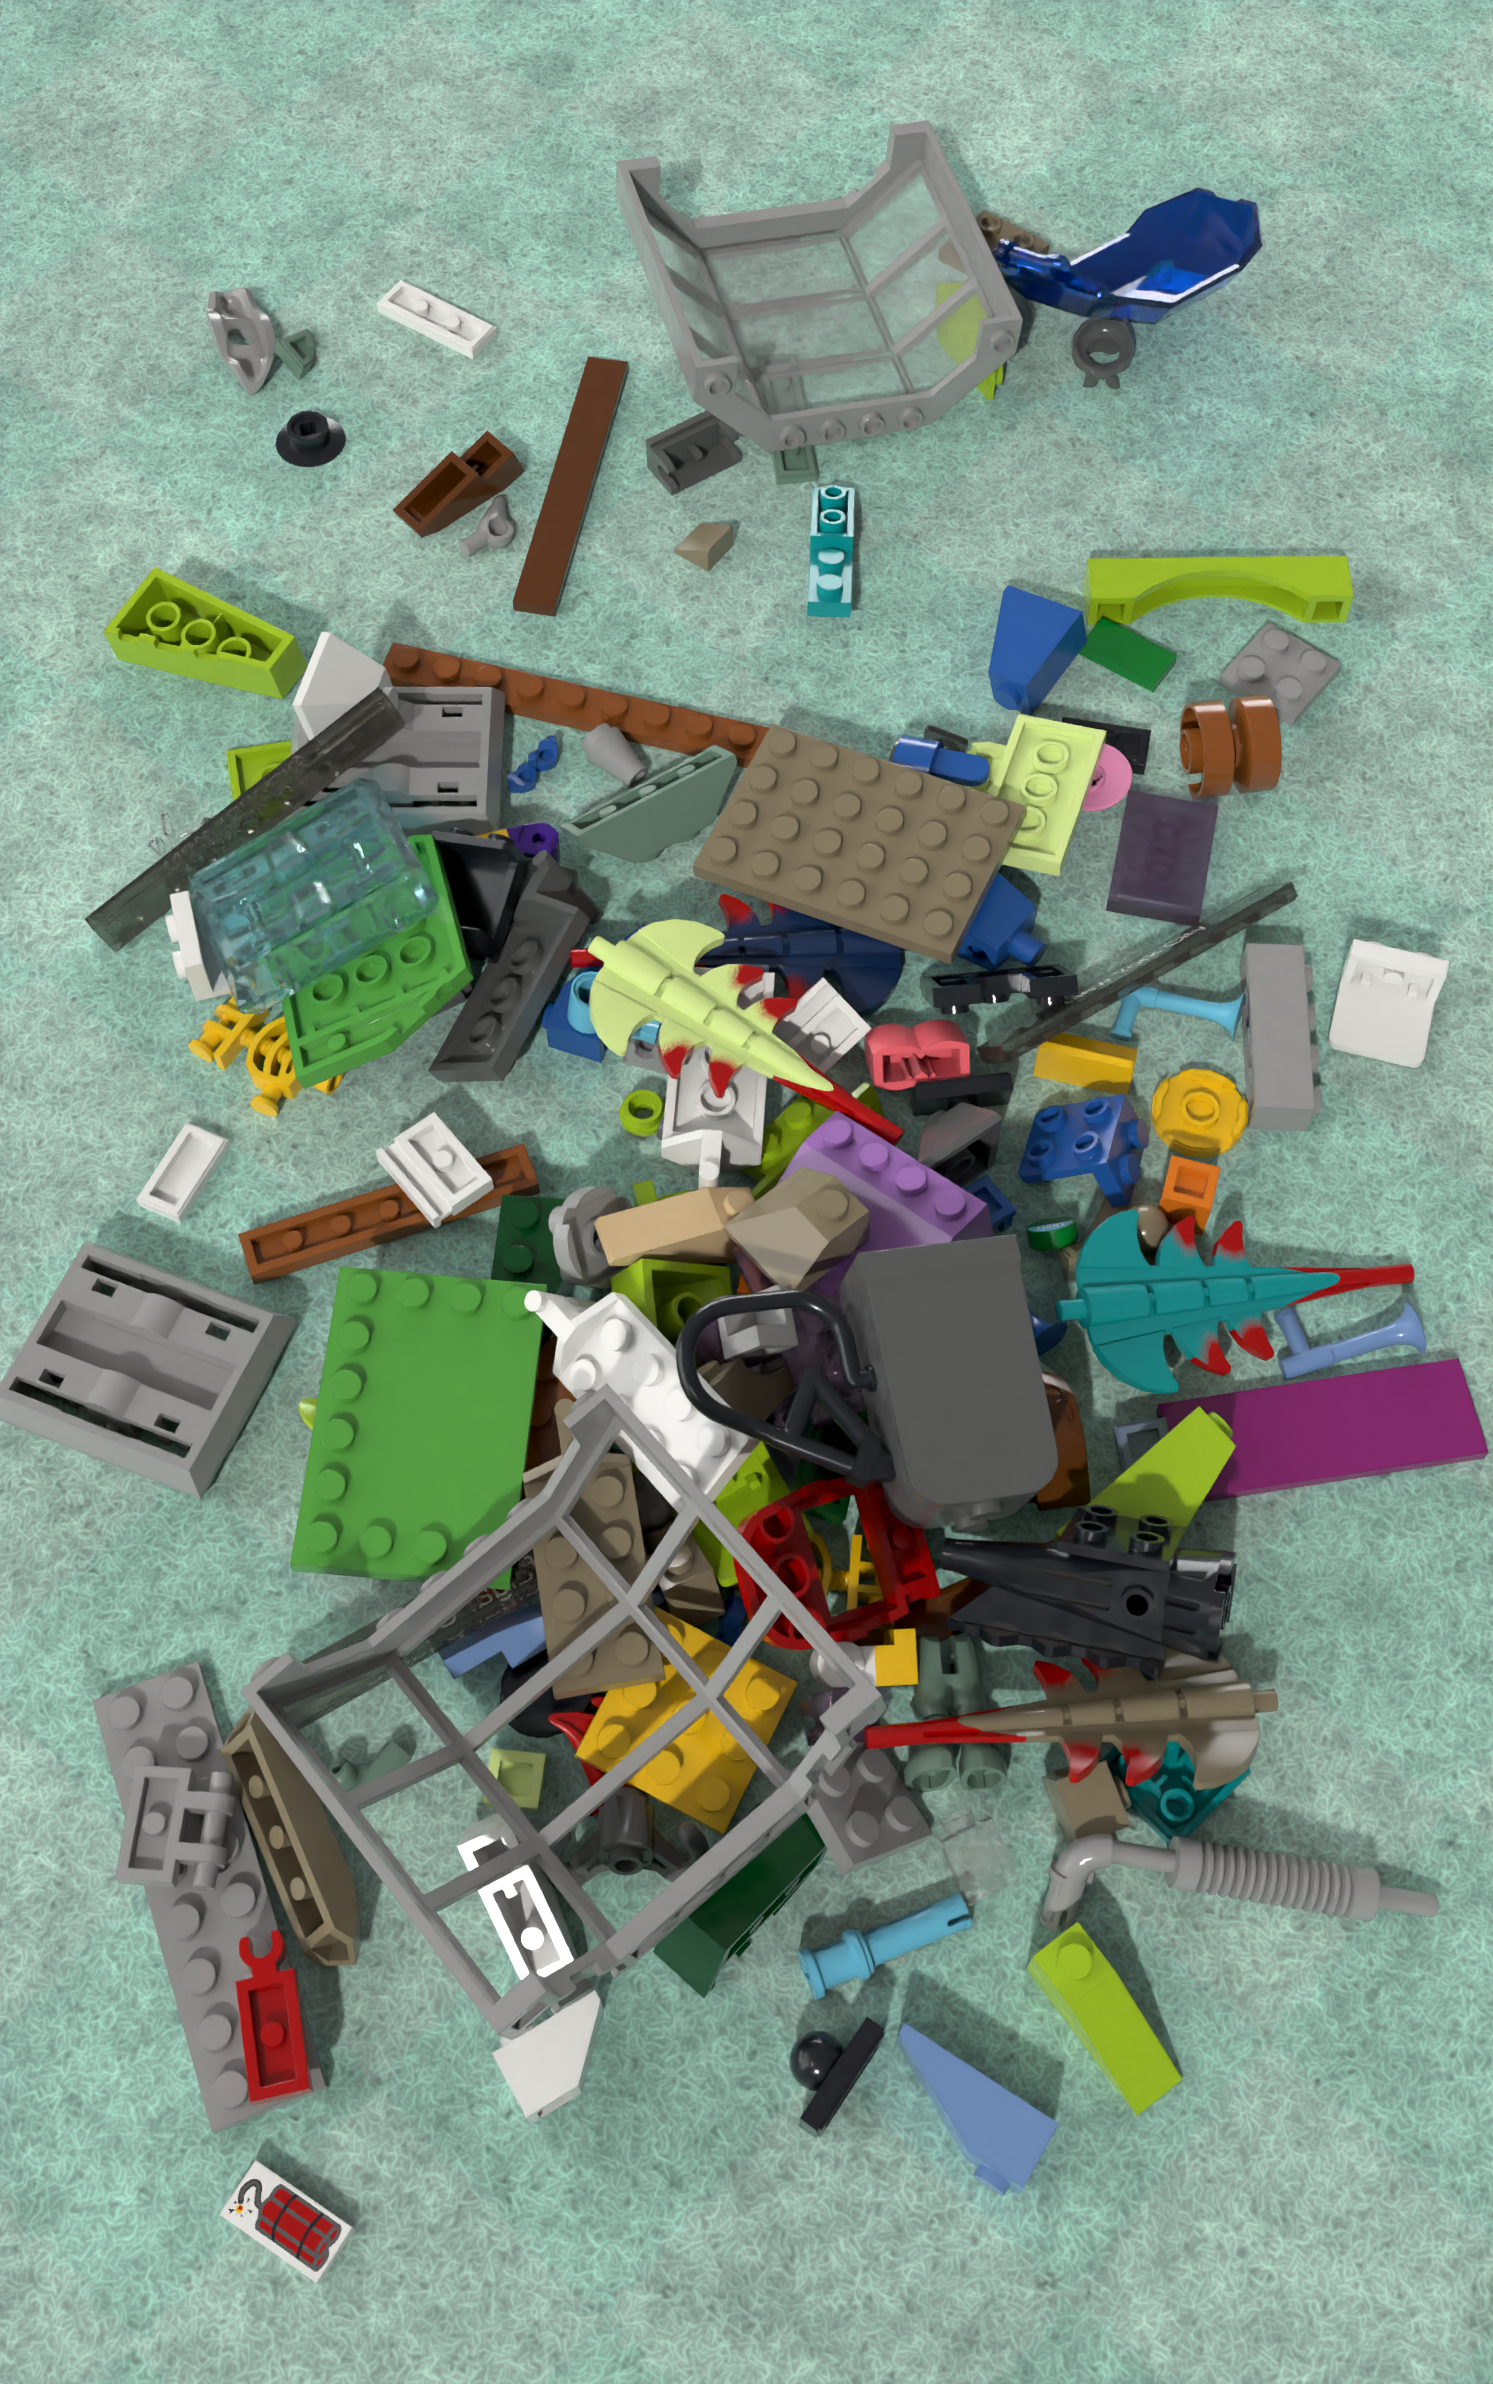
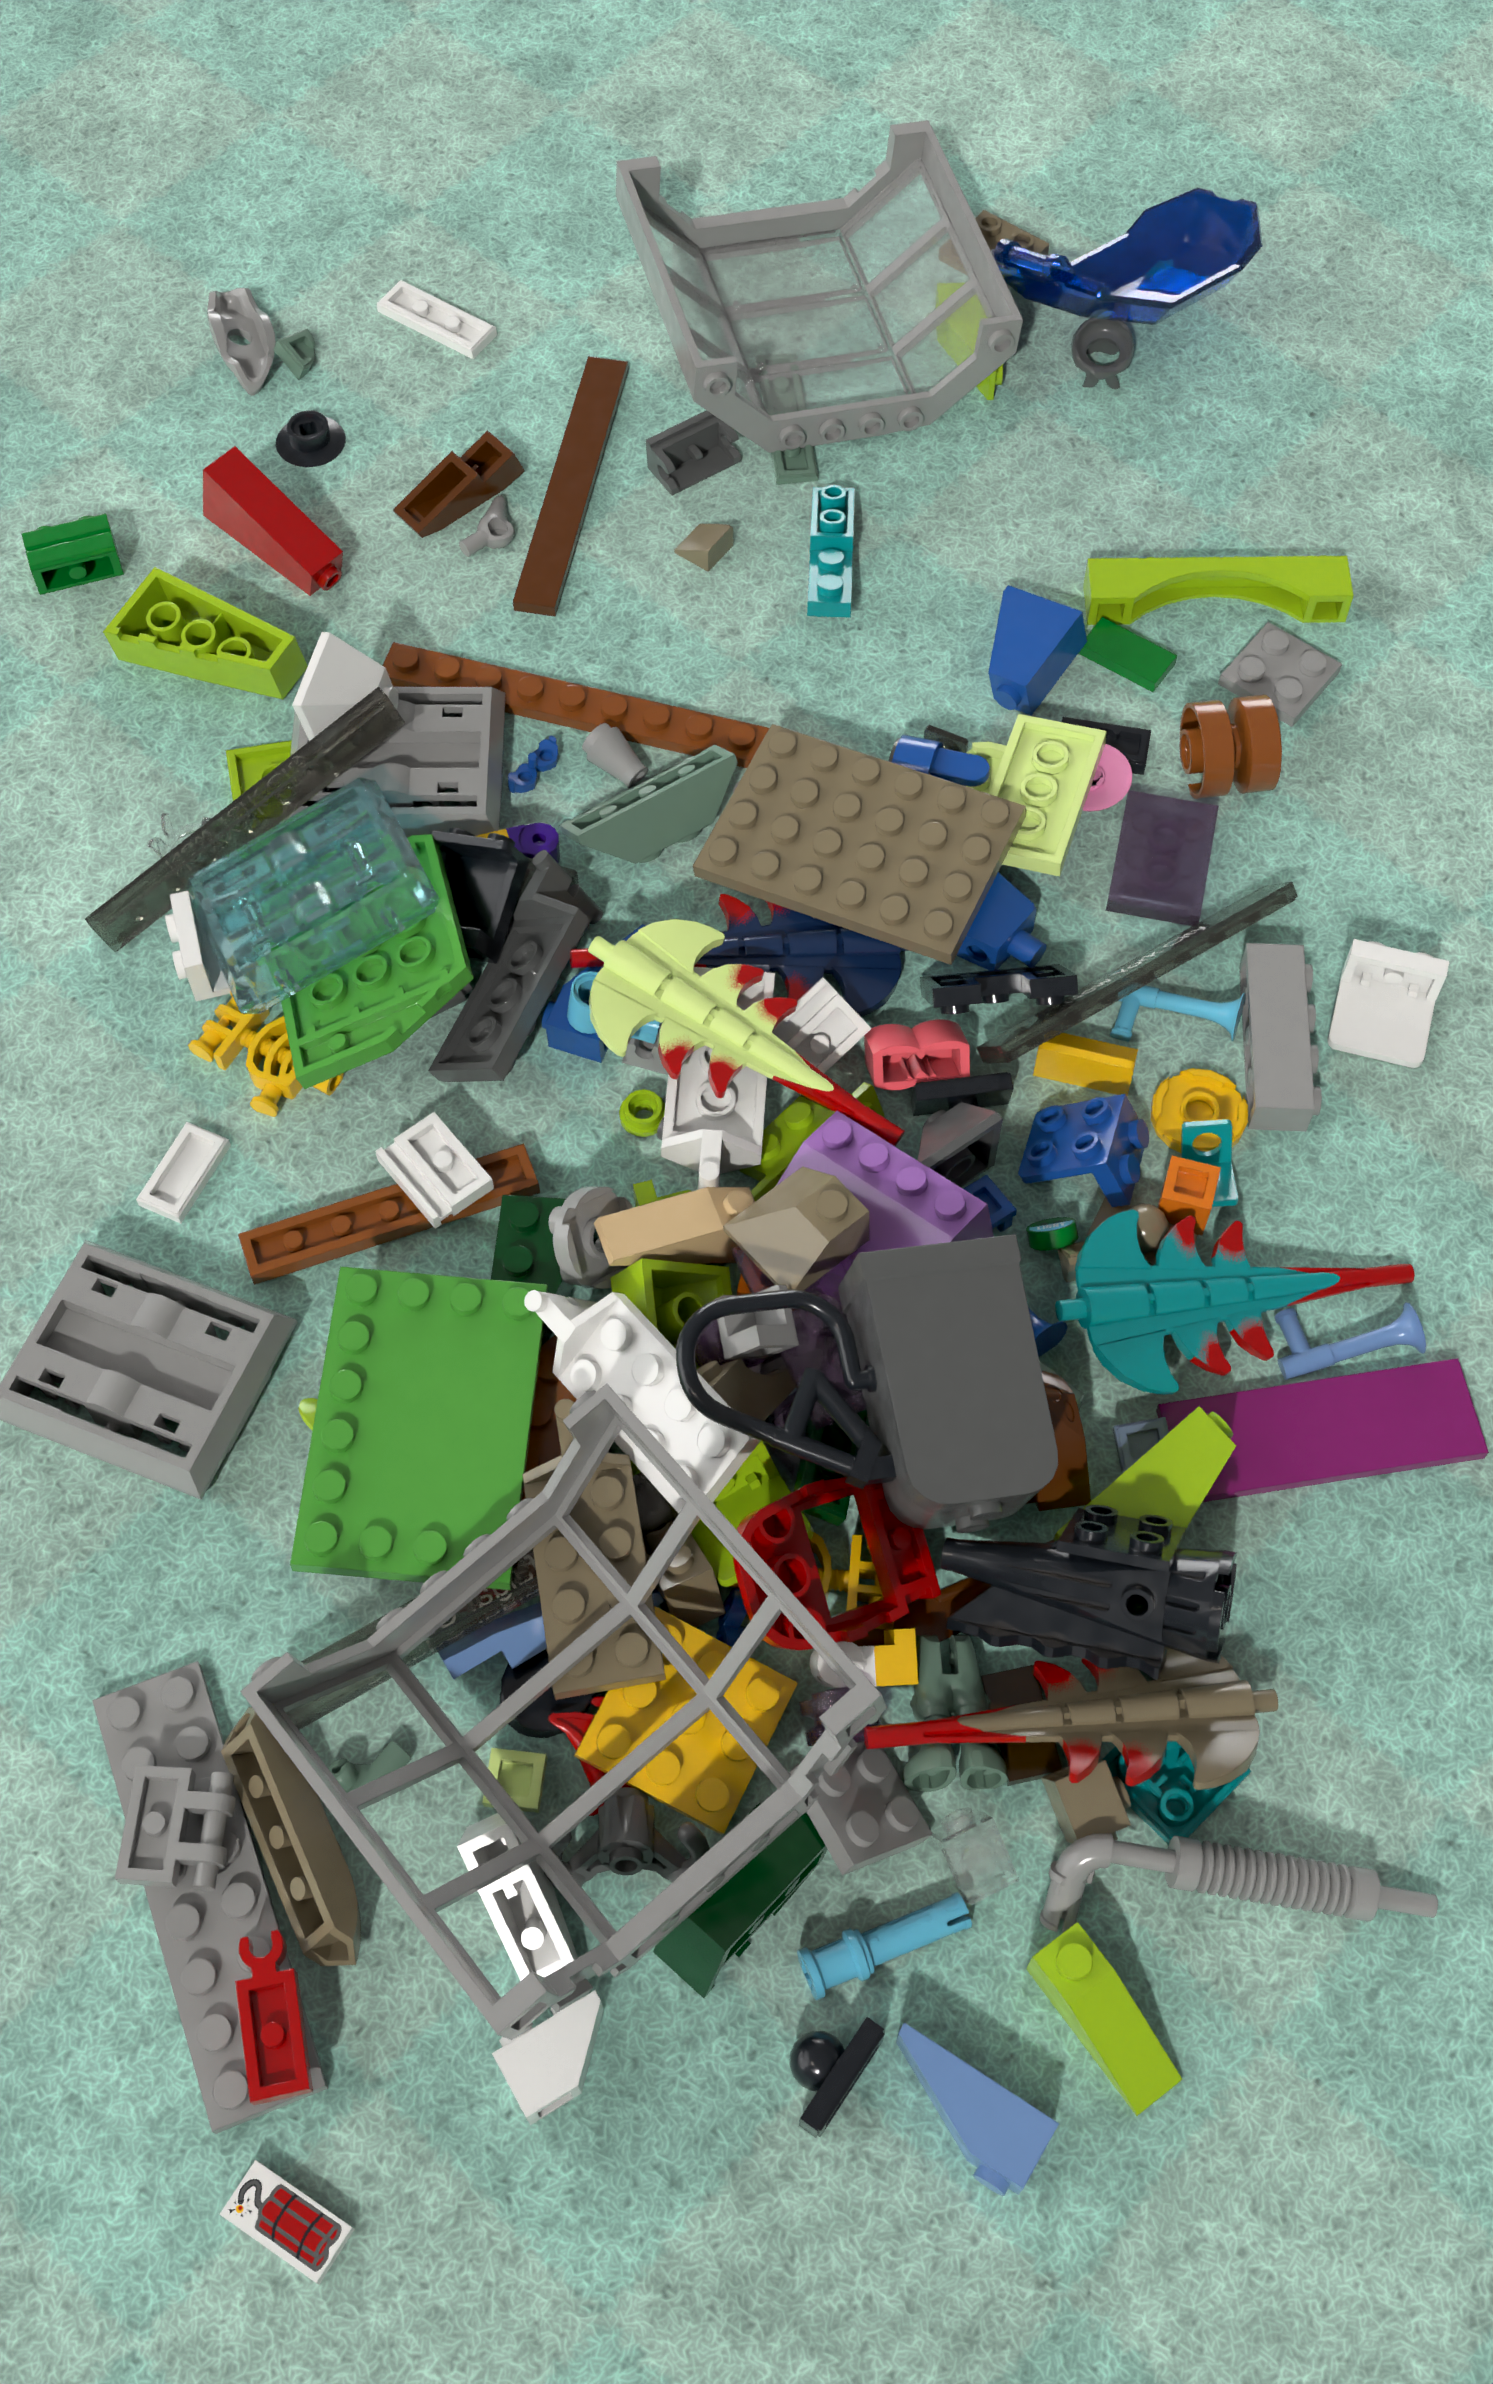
none -> green brick [21,513,124,595]
none -> red slope [203,446,343,596]
none -> dark brown plate [981,1665,1062,1786]
none -> teal bracket [1181,1119,1238,1207]

